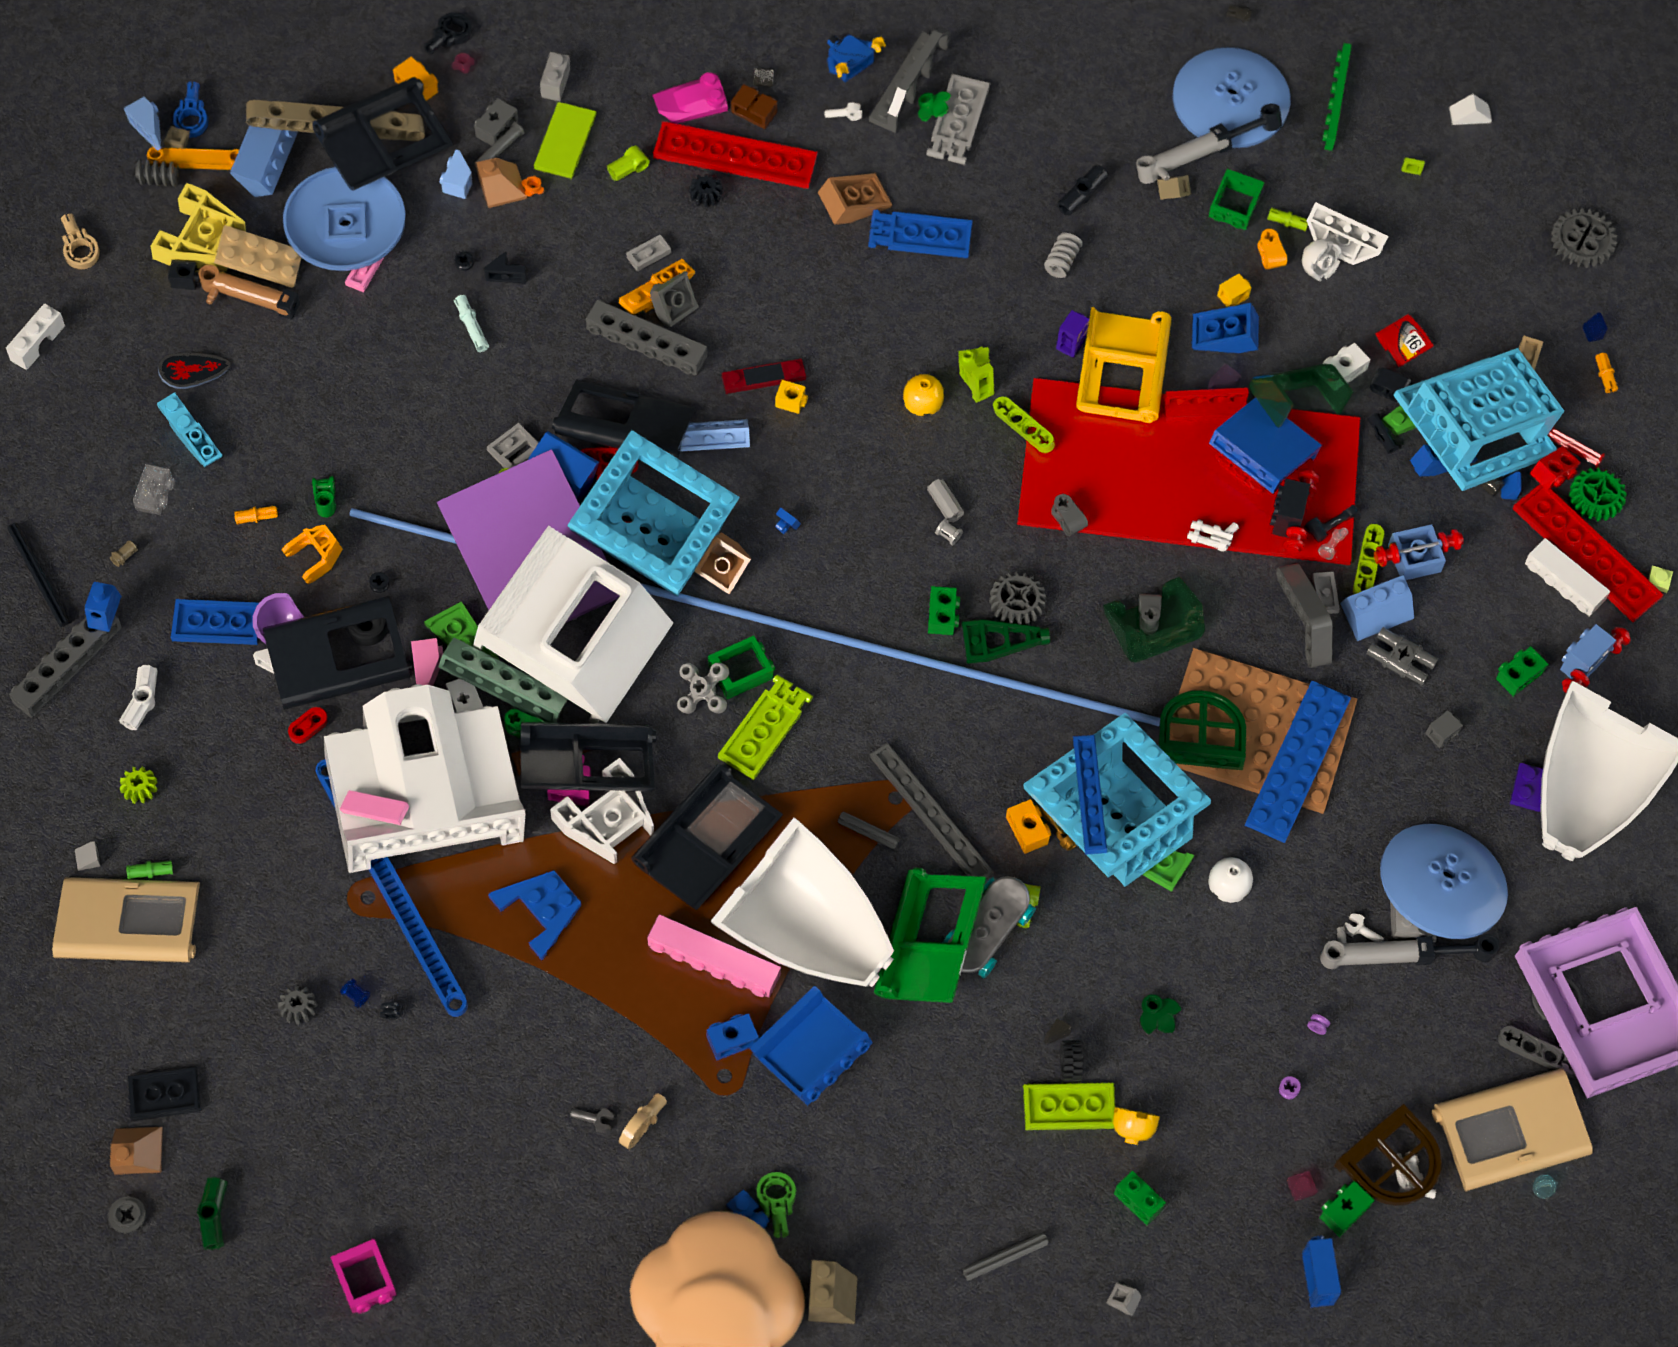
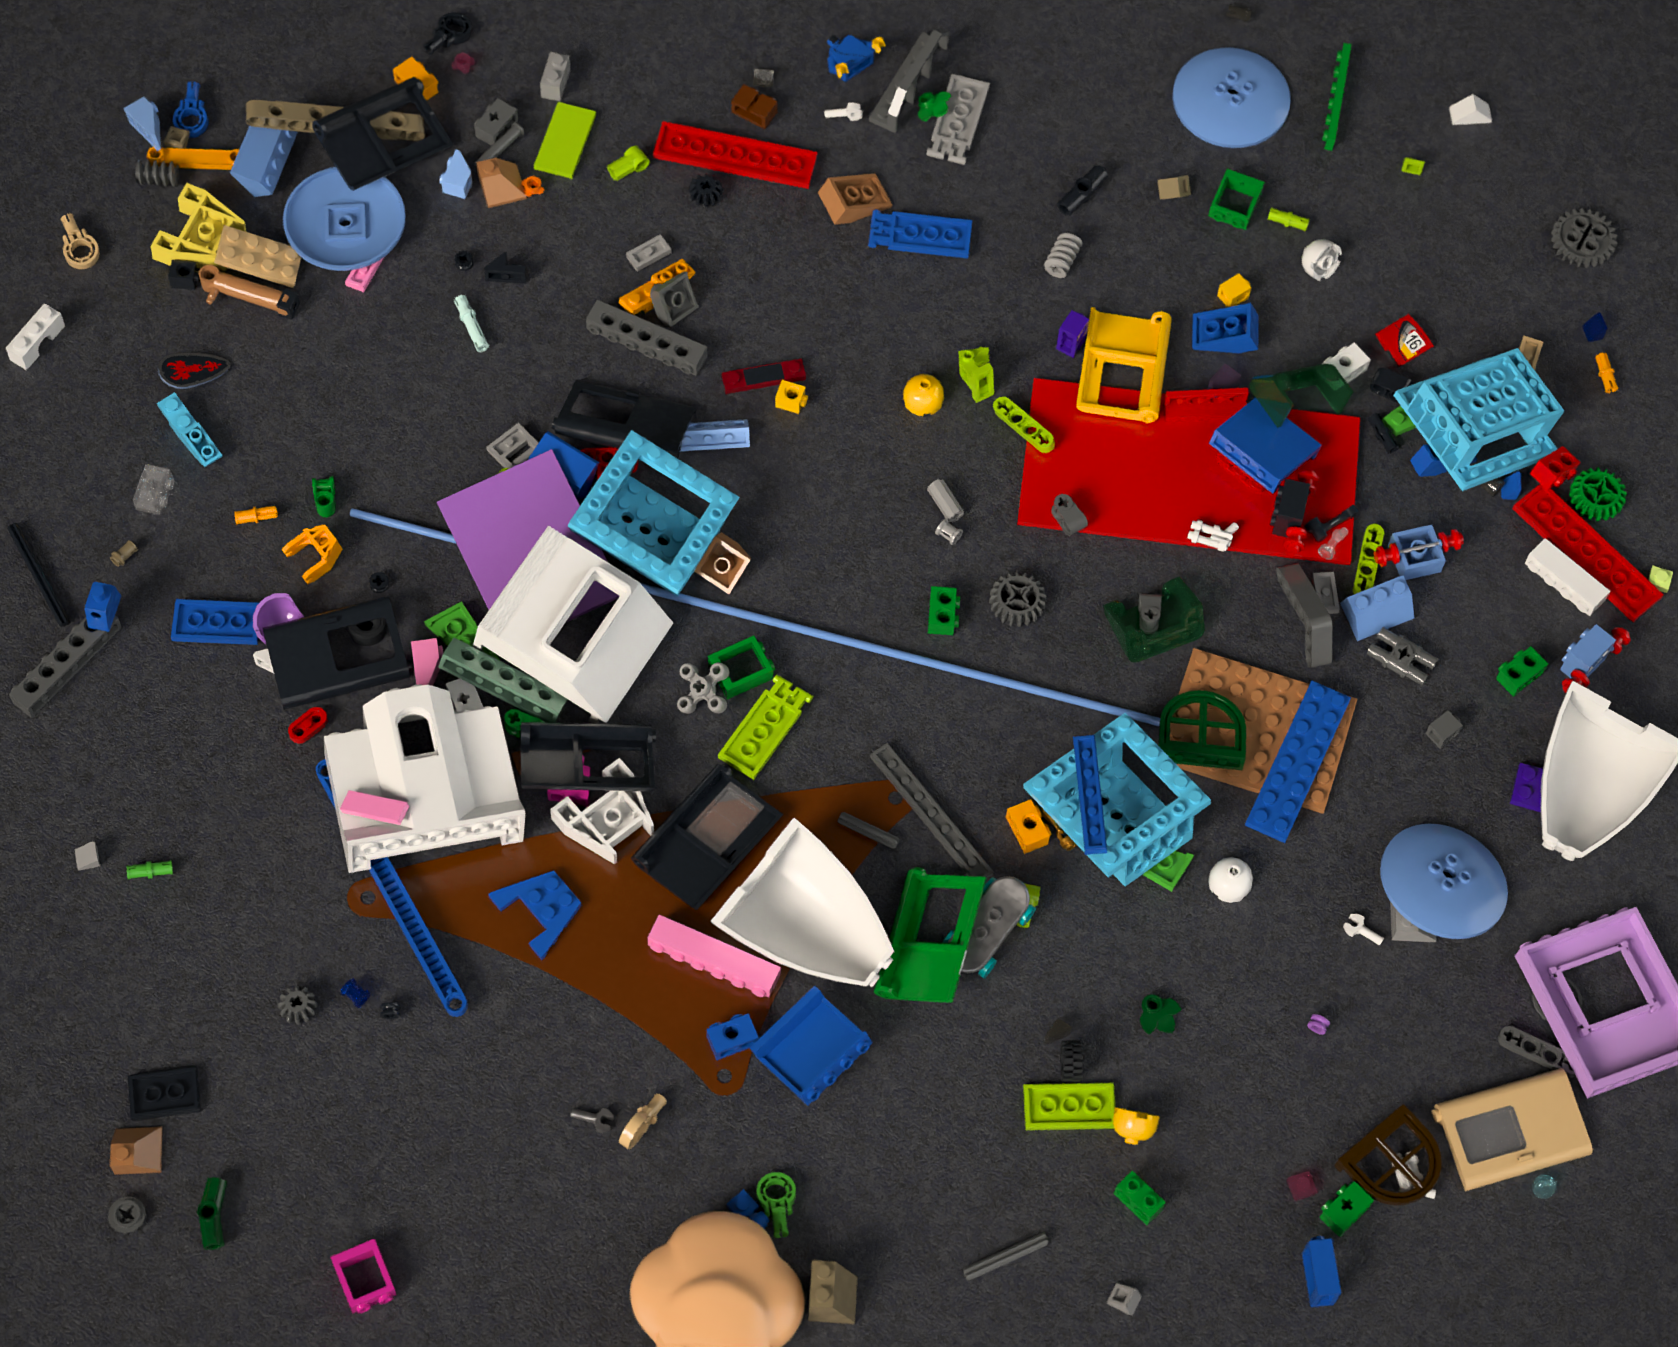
tan piece [53,877,200,963] -> none
white piece [119,665,157,730] -> none
lime gear [120,766,157,804] -> none
dark pink slope [653,72,728,124] -> none
blue tile [775,508,801,534] -> none
dark green plate [962,620,1050,664] -> none
light grey piece [1136,103,1282,184] -> none
light orange piece [1257,229,1287,269] -> none
medium lavender bush [1279,1076,1301,1099] -> none
white wedge [1307,202,1389,265] -> none
light grey piece [1320,926,1499,969] -> none
axle [1548,428,1605,468] -> none

